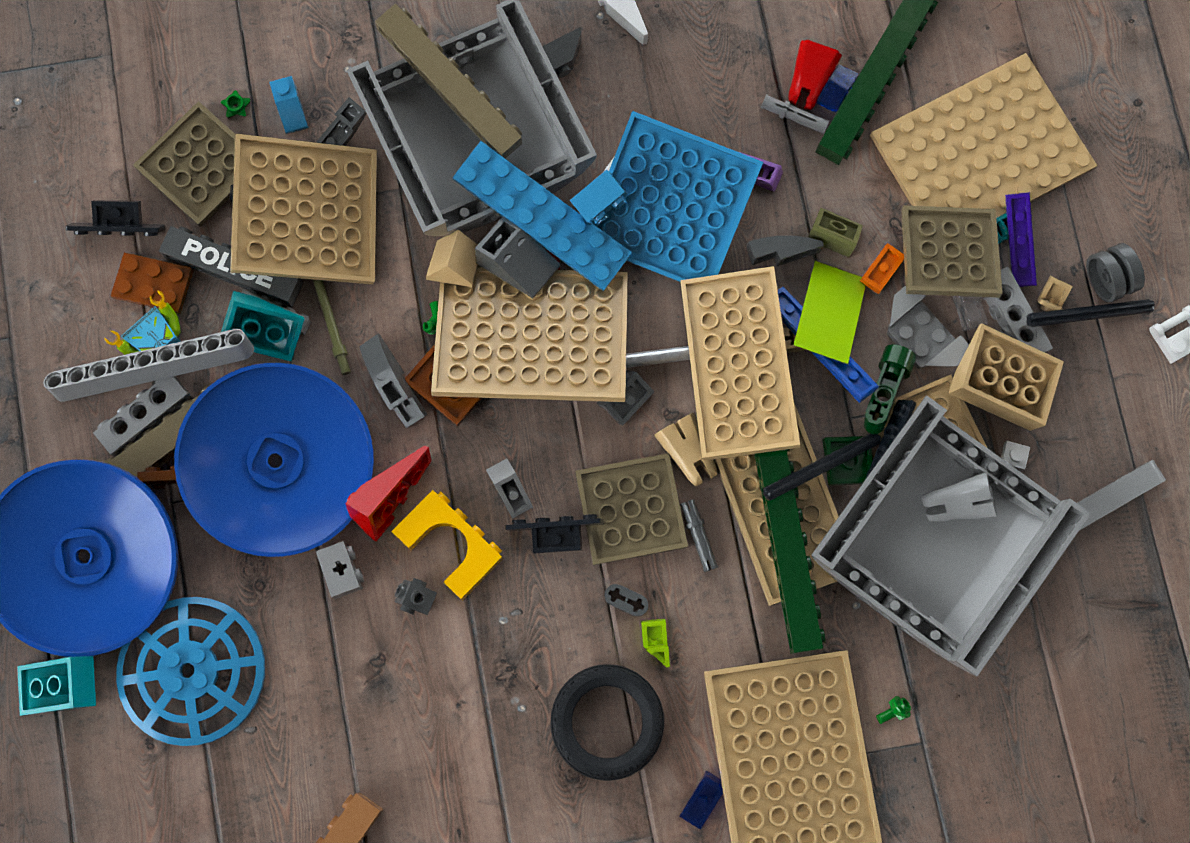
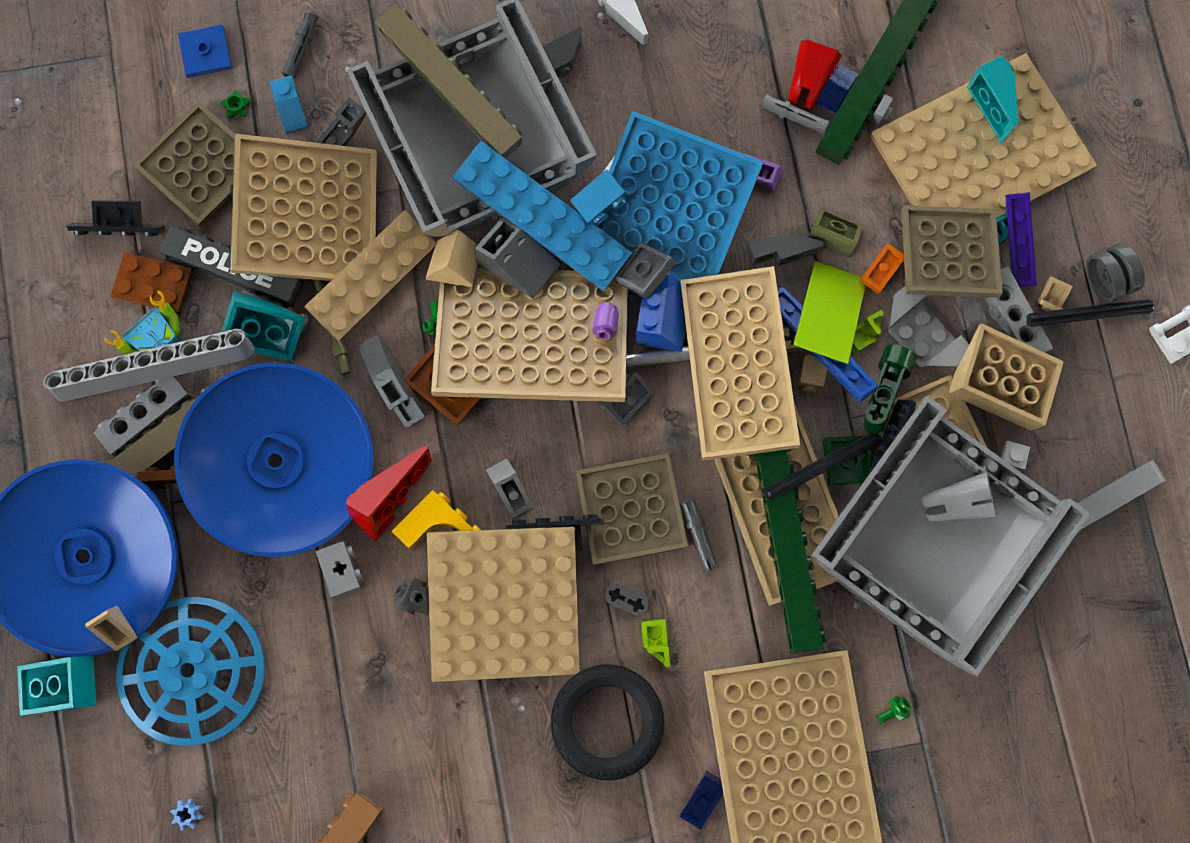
tan piece [654,413,717,486] -> none
none -> tan slope [85,606,137,651]
none -> light blue gear [170,798,204,831]
none -> blue plate [178,24,232,78]
none -> dark grey pin [281,11,319,79]
none -> tan plate [304,210,437,341]
none -> tan plate [427,526,580,682]
none -> medium lavender brick [592,302,619,340]
none -> dark grey tile [613,242,676,299]
none -> blue slope [635,274,686,352]
none -> tan brick [797,355,827,393]
none -> lime slope [852,309,884,354]
none -> light grey plate [870,94,893,126]
none -> teal slope [967,55,1019,143]

